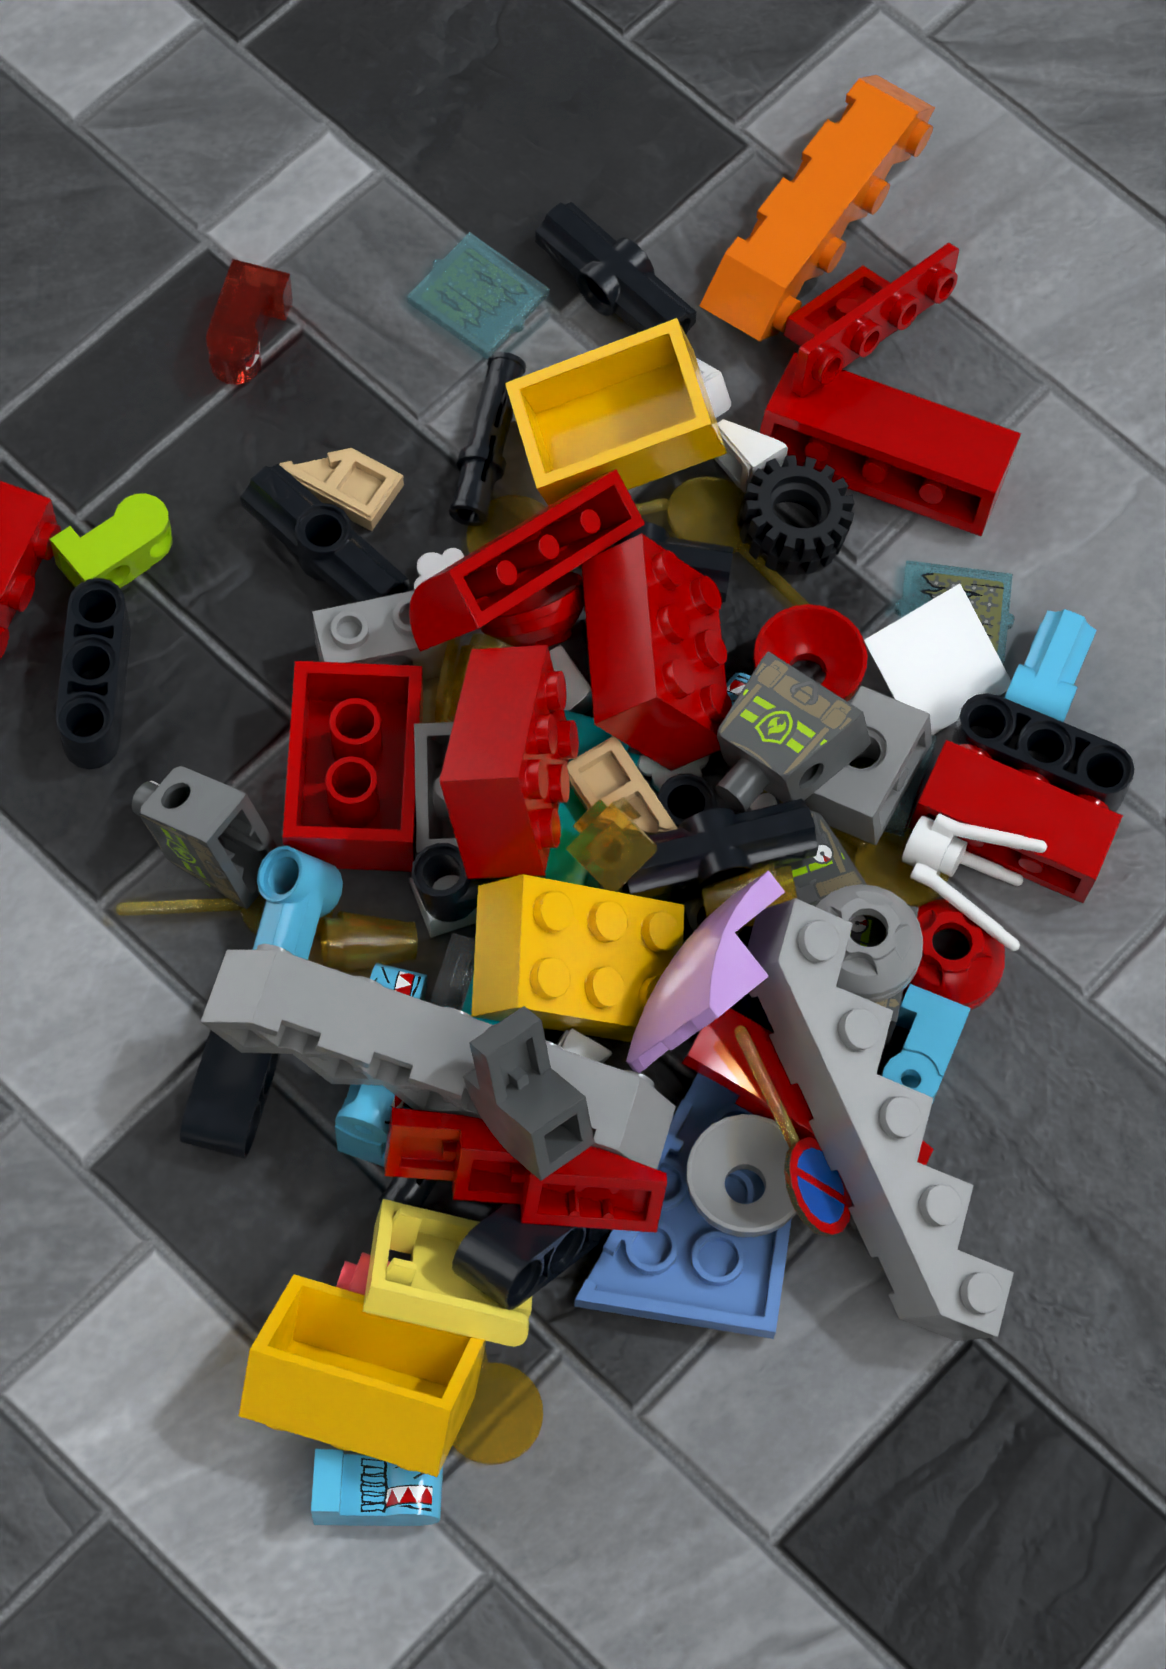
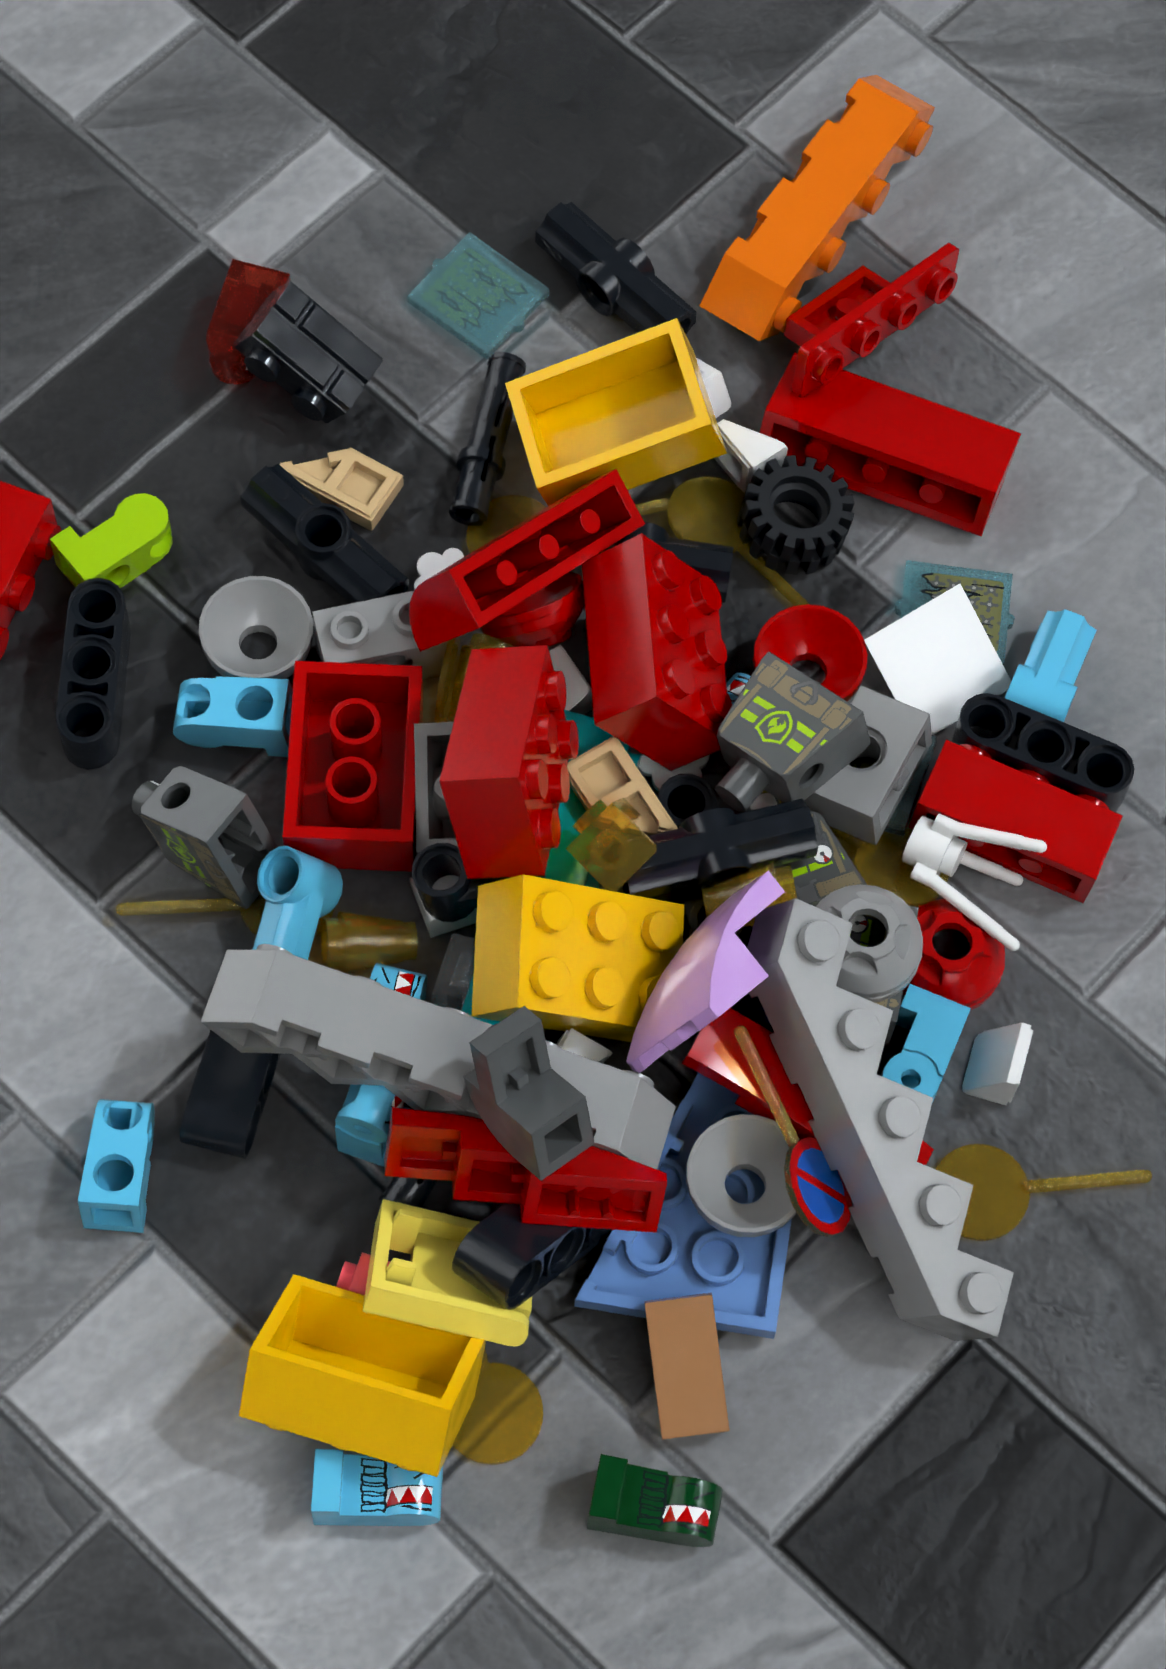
none -> medium azure leg [78,1099,155,1233]
none -> medium azure leg [173,676,293,757]
none -> light grey piece [199,576,313,679]
none -> black brick [234,281,383,424]
none -> dark green leg [587,1454,723,1547]
none -> medium nougat tile [644,1292,730,1440]
none -> clear yellow piece [936,1144,1152,1241]
none -> white slope [962,1023,1033,1105]

